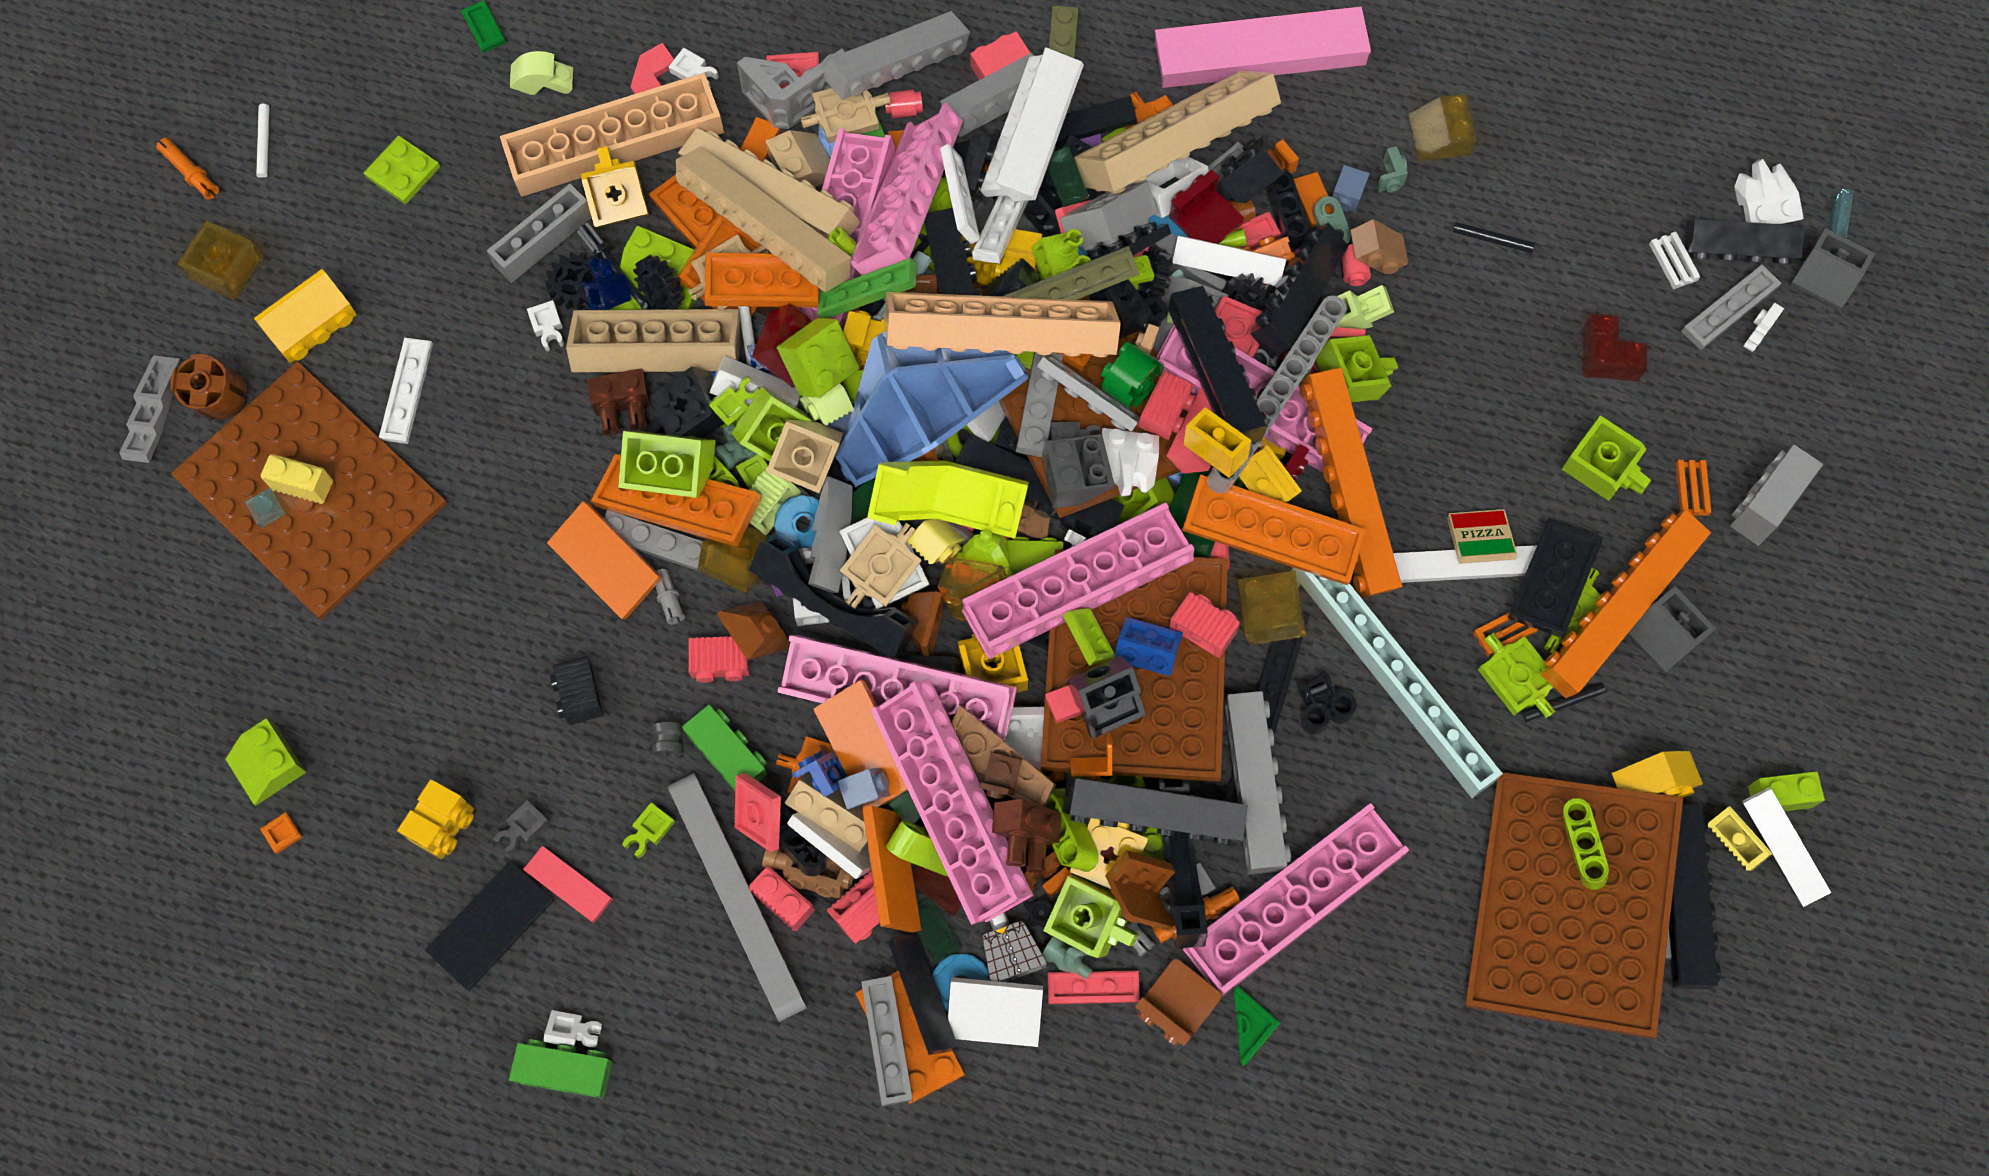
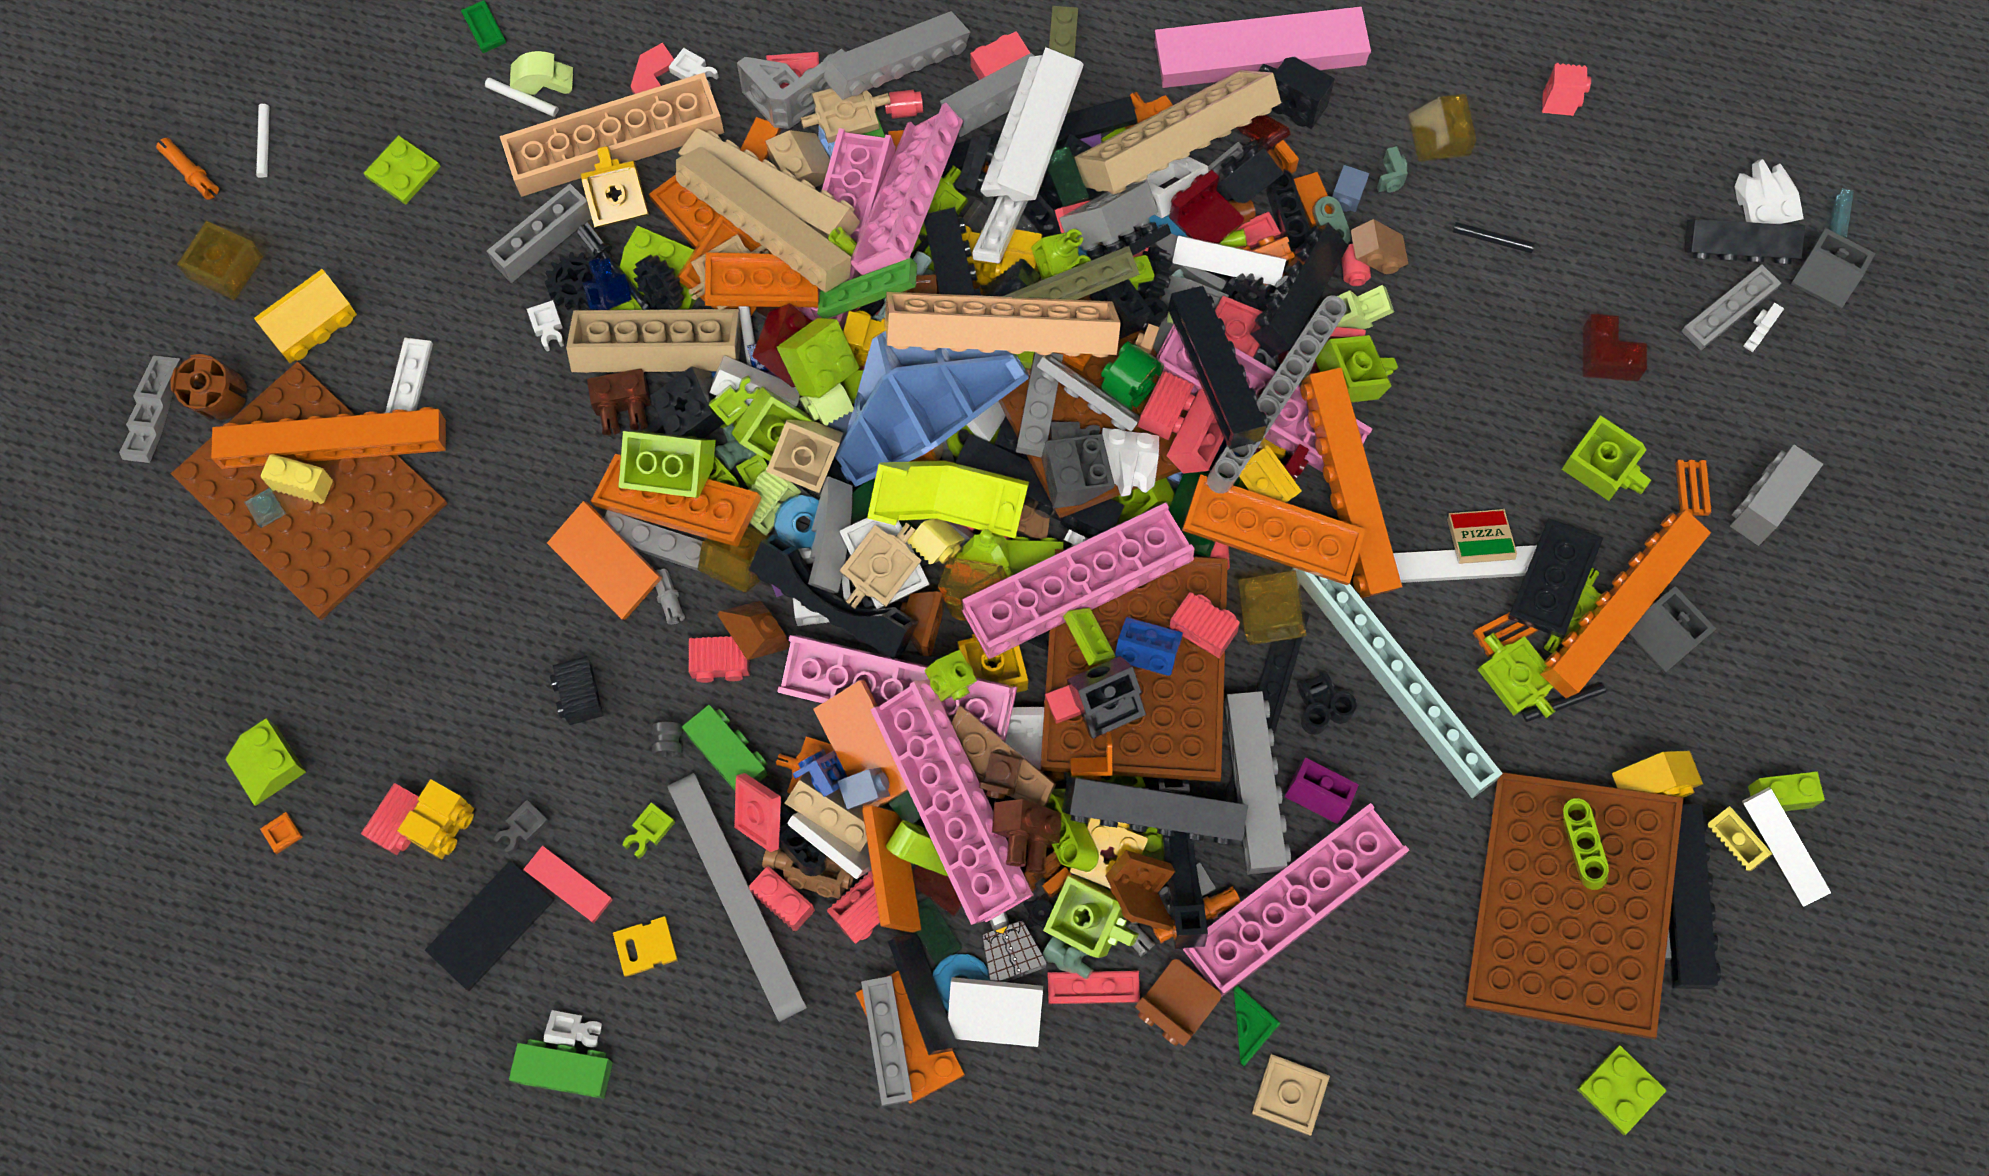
white tile [940,144,980,244] -> none
yellow brick [1184,407,1251,478] -> none
white tile [1649,232,1700,289] -> none
none -> orange brick [211,407,446,469]
none -> coral brick [361,783,419,856]
none -> white bar [485,78,559,117]
none -> yellow piece [613,916,678,977]
none -> lime brick [924,650,977,702]
none -> clear red tile [1237,115,1290,148]
none -> tan tile [1251,1054,1330,1136]
none -> black hinge [1258,56,1335,129]
none -> magenta brick [1284,757,1359,824]
none -> coral brick [1542,63,1591,116]
none -> lime plate [1577,1045,1667,1135]

